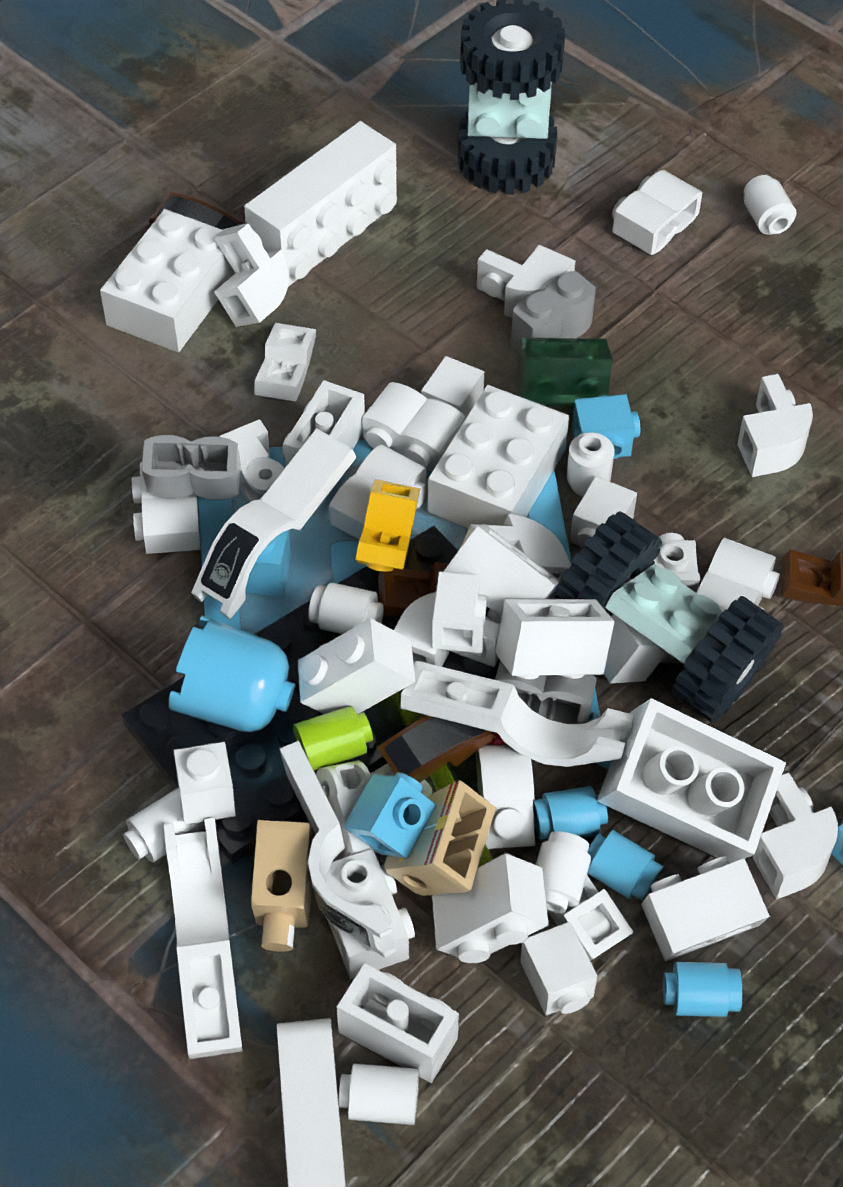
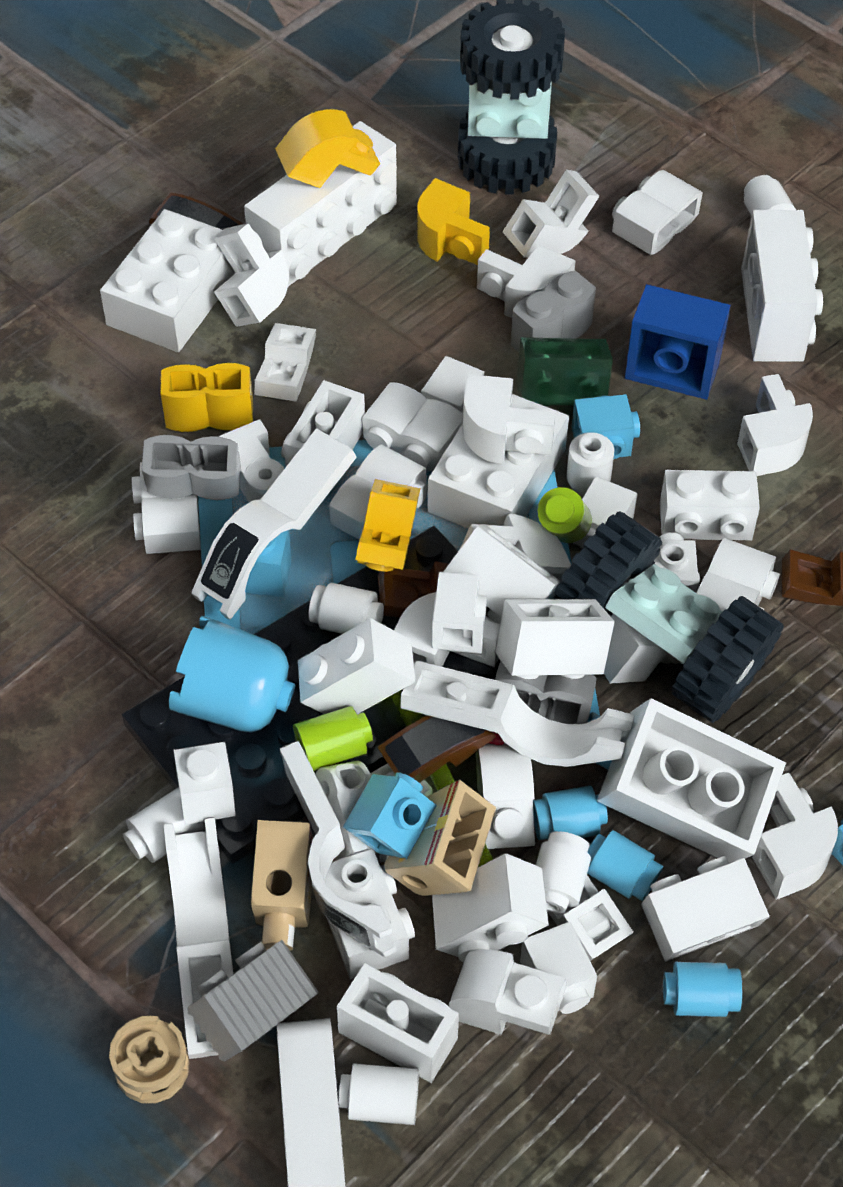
none -> tan wheel [109,1016,189,1103]
none -> yellow brick [160,363,253,432]
none -> light grey brick [187,940,319,1062]
none -> yellow brick [275,109,380,188]
none -> yellow brick [417,178,490,265]
none -> white brick [449,949,567,1035]
none -> white brick [463,374,556,465]
none -> white brick [503,170,599,258]
none -> lime brick [537,487,592,543]
none -> blue brick [625,284,731,400]
none -> white brick [660,470,760,540]
none -> white brick [741,210,823,362]

